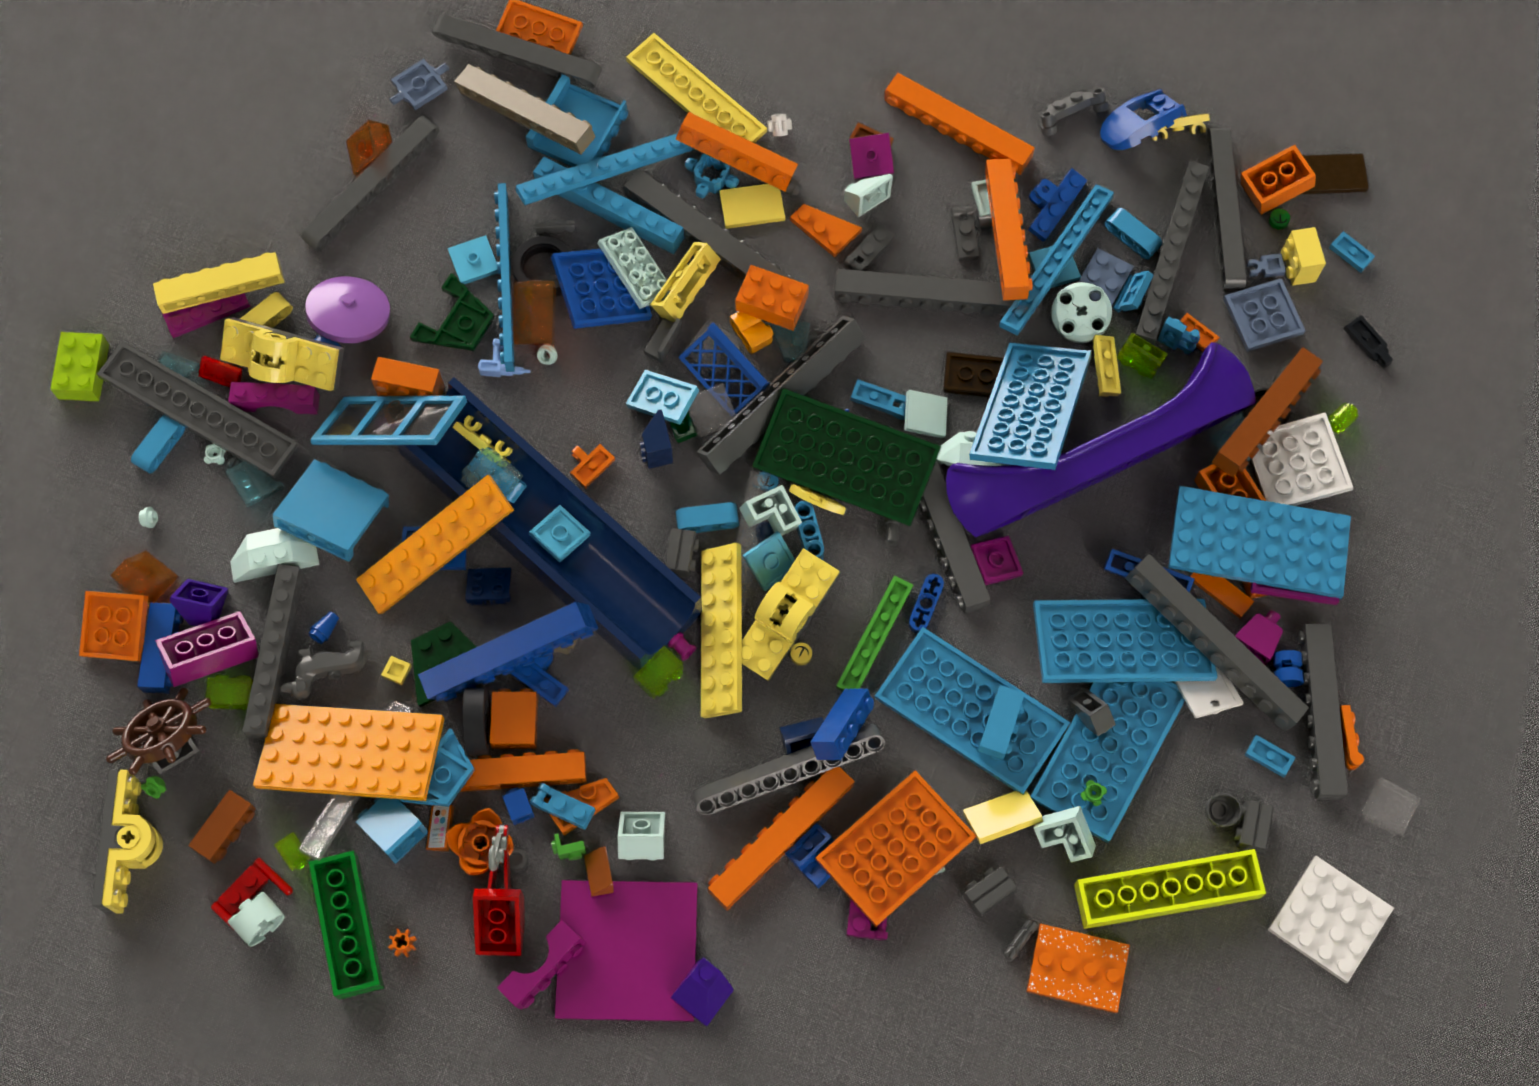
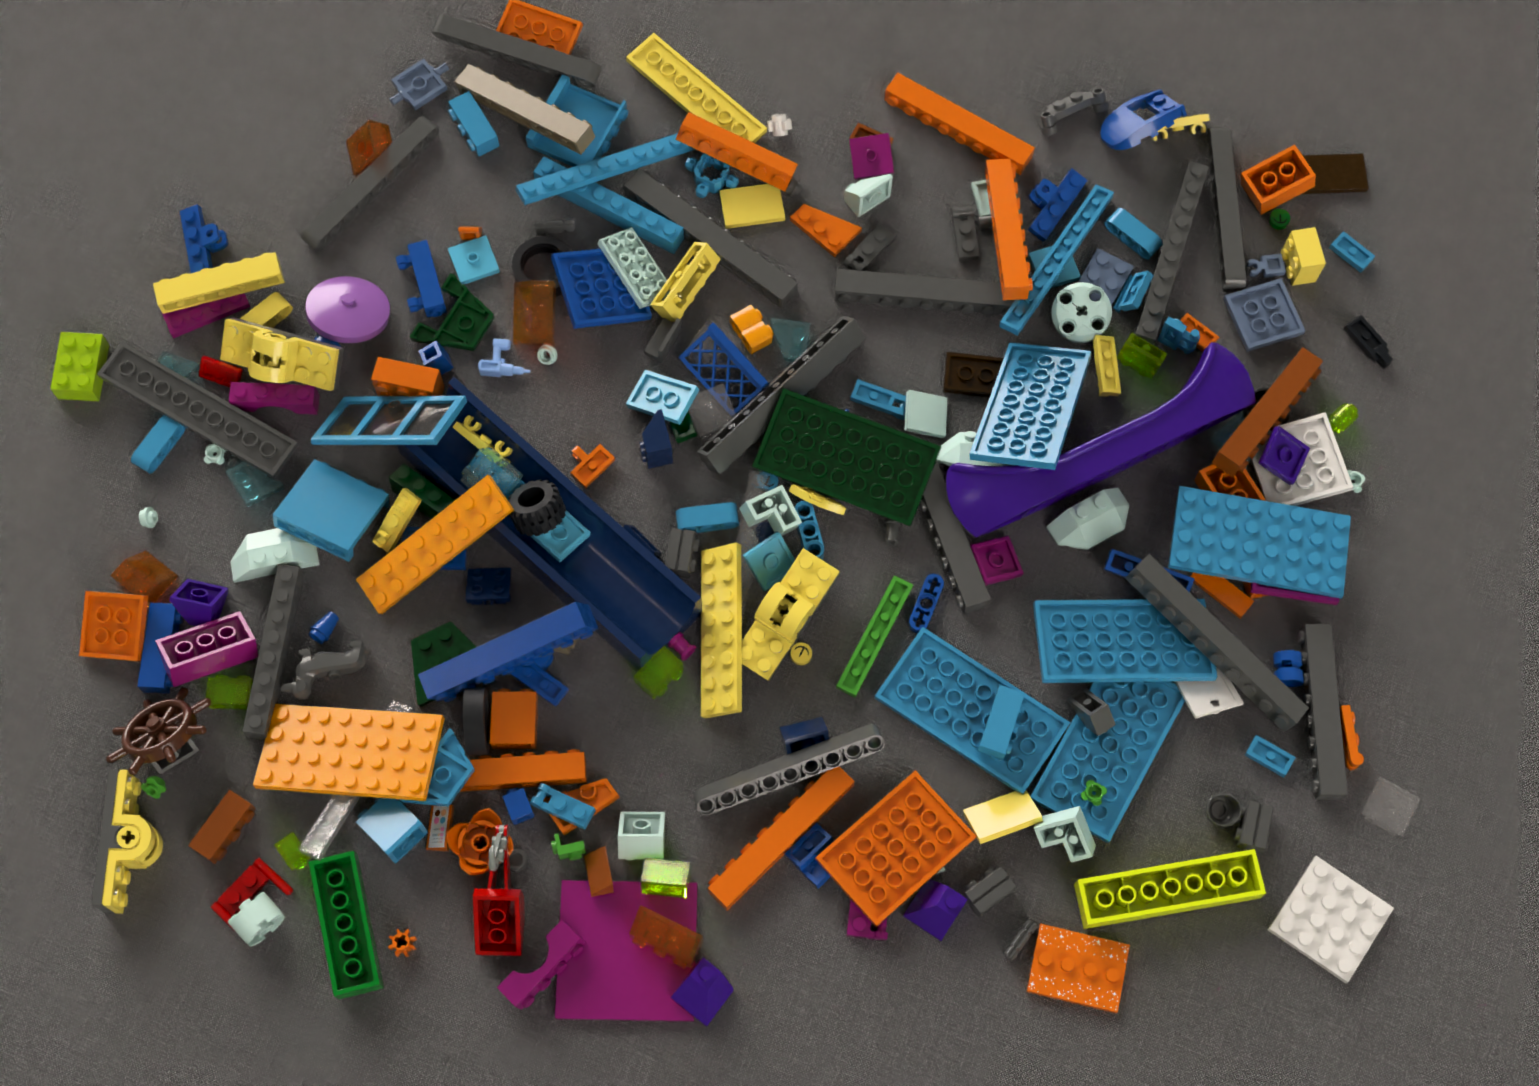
light yellow plate [381,656,412,685] -> none
dark azure plate [494,183,515,372] -> none
orange brick [735,265,809,331] -> none
blue brick [811,689,874,760] -> none
magenta torso [1235,610,1283,666] -> none
none -> blue plate [180,204,228,273]
none -> light yellow plate [372,488,422,553]
none -> dark green brick [389,463,455,519]
none -> blue brick [396,240,447,318]
none -> blue brick [419,341,454,375]
none -> dark azure brick [448,91,500,157]
none -> orange slope [458,226,482,240]
none -> black tyre [508,479,566,536]
none -> dark blue plate [623,525,662,558]
none -> clear orange slope [629,905,704,969]
none -> clear neon green brick [641,858,690,898]
none -> dark purple slope [903,879,968,941]
none -> light aqua wedge [1046,488,1129,550]
none -> dark purple plate [1258,426,1310,485]
none -> light aqua plate [1347,470,1365,493]

